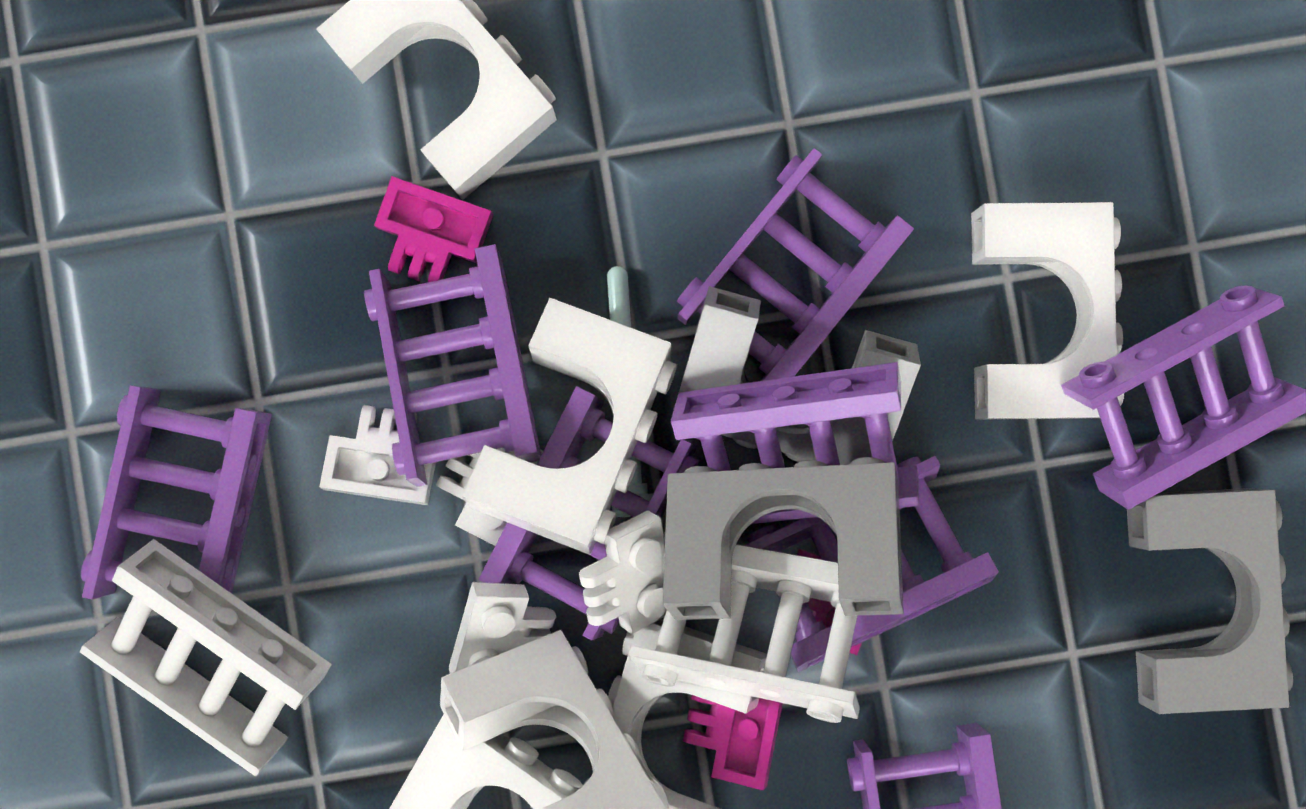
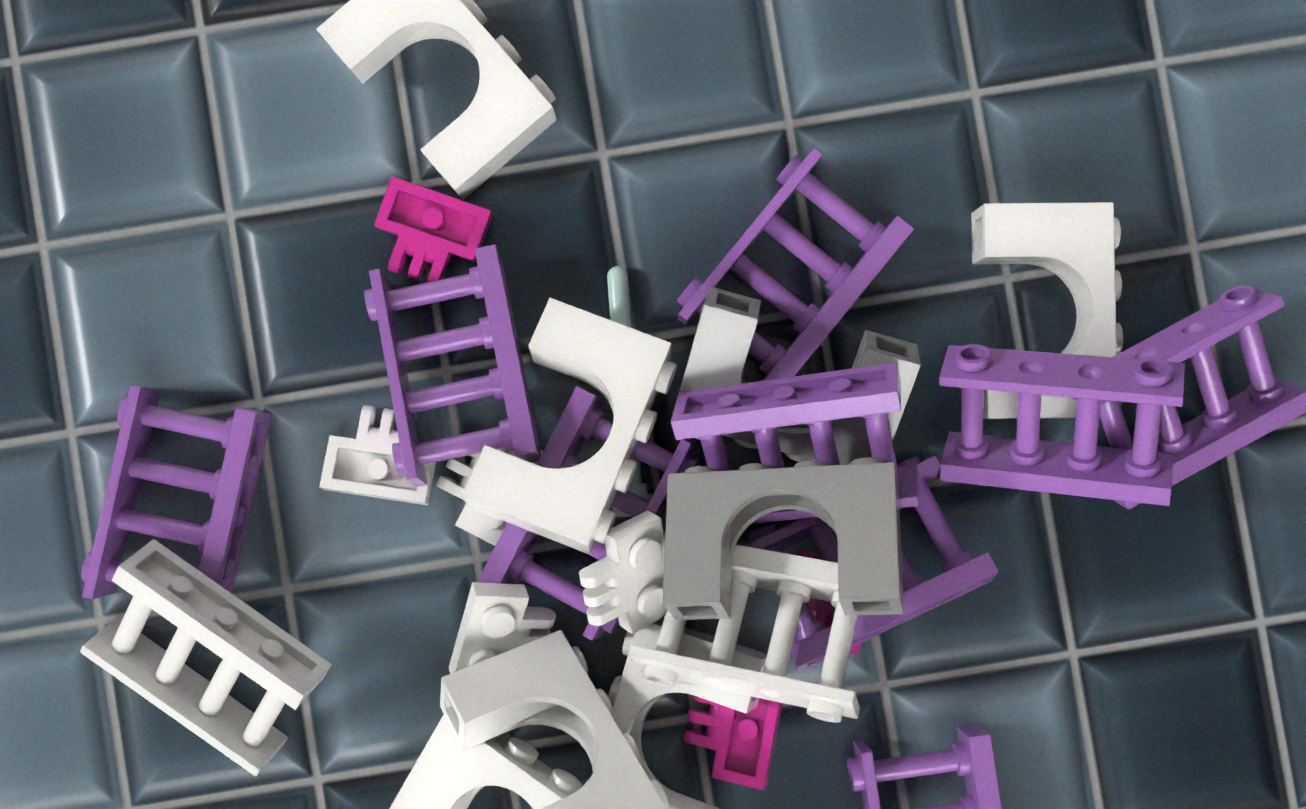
light grey arch [1127,488,1293,714] -> none
none -> medium lavender fence [939,344,1185,506]

